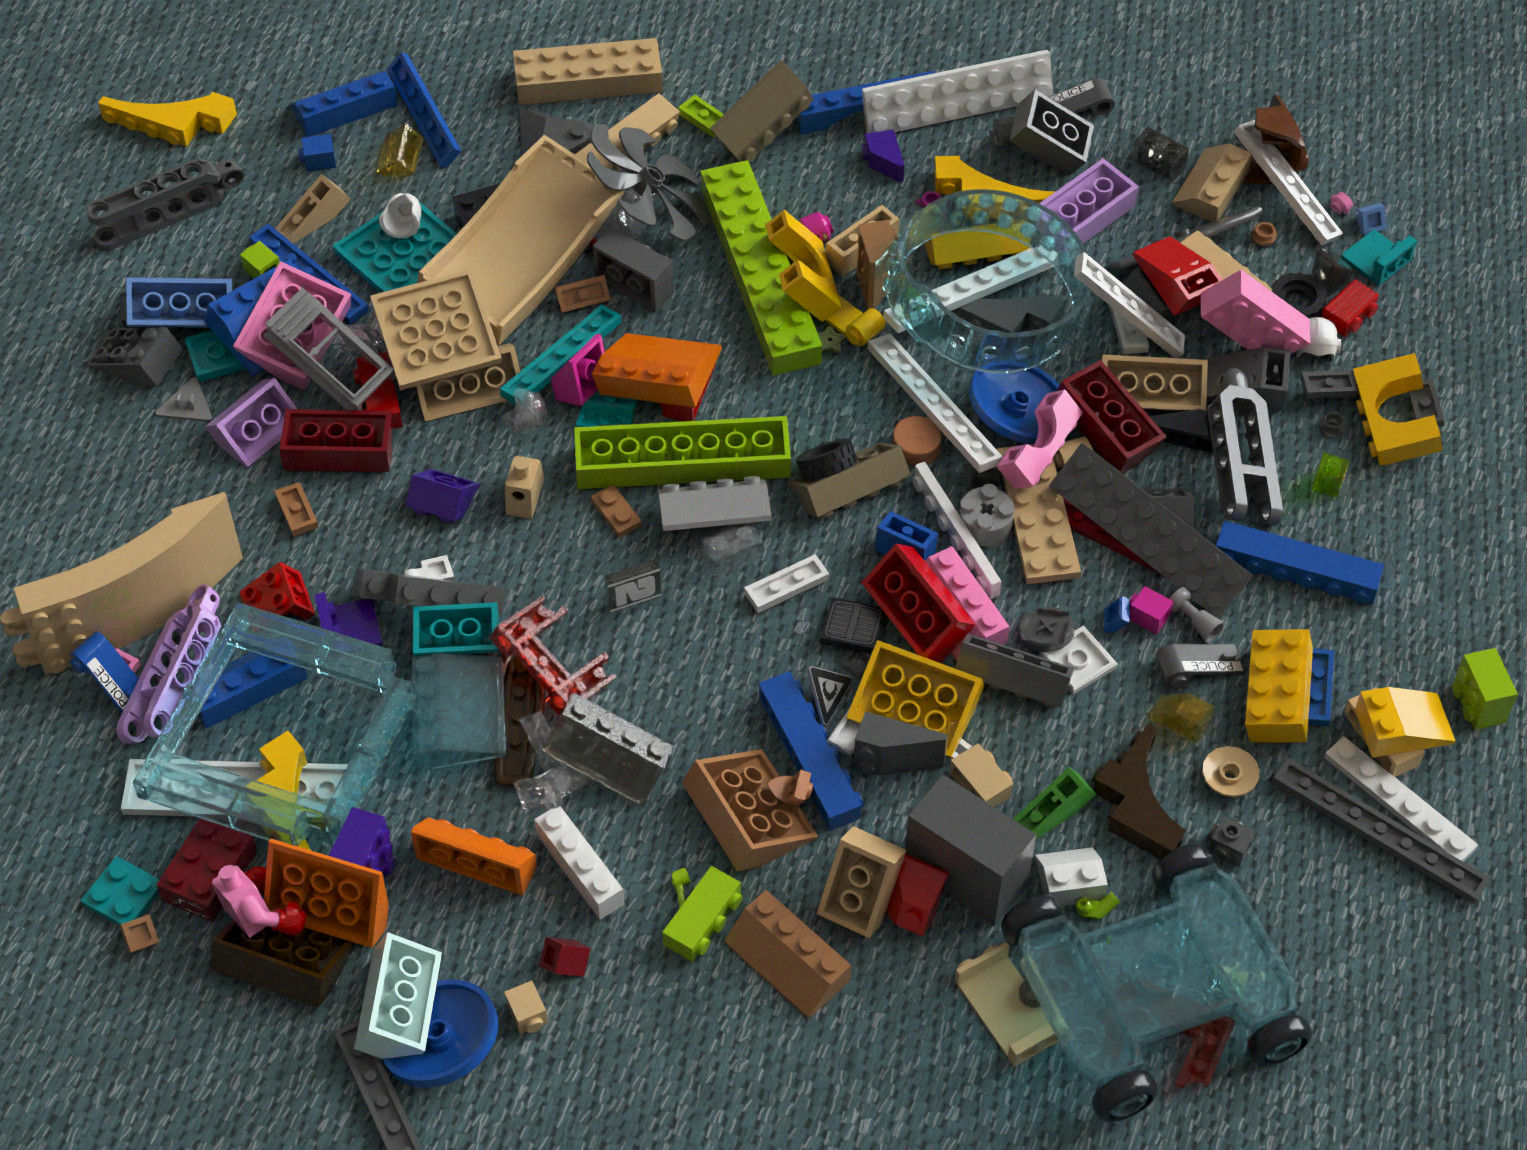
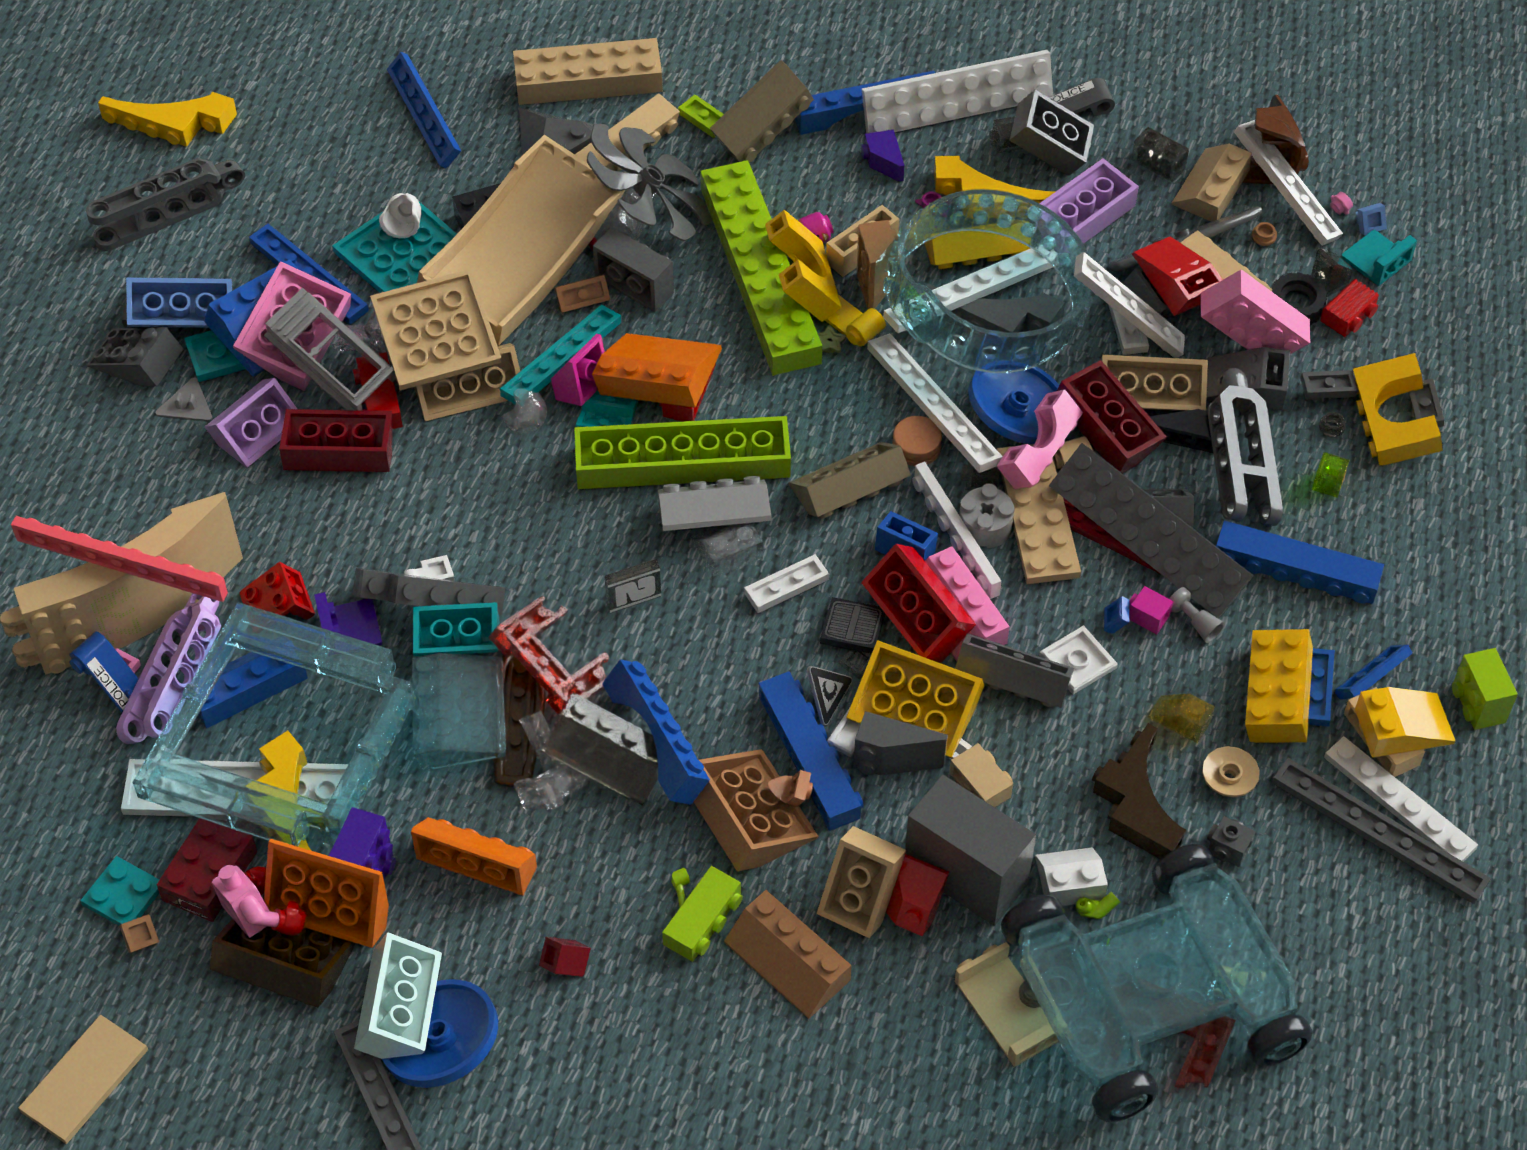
lime brick [240,241,280,279] -> none
medium nougat plate [274,482,319,537] -> none
tan slope [275,174,351,244] -> none
blue slope [289,71,398,137] -> none
blue brick [298,134,336,171] -> none
clear yellow brick [377,123,423,178] -> none
dark purple slope [405,469,480,523] -> none
tan brick [504,981,548,1034] -> none
tan torso [505,456,544,519] -> none
white brick [535,805,624,920] -> none
medium nougat plate [591,484,642,538] -> none
black tyre [795,438,858,481] -> none
bright green slope [1013,767,1097,840] -> none
dark grey tile [1019,607,1075,652] -> none
dark grey door [1155,644,1245,689] -> none
white cap [1296,317,1341,360] -> none
none -> coral plate [11,516,228,602]
none -> tan tile [18,1015,148,1144]
none -> blue arch [602,659,710,805]
none -> blue tile [1334,644,1413,699]

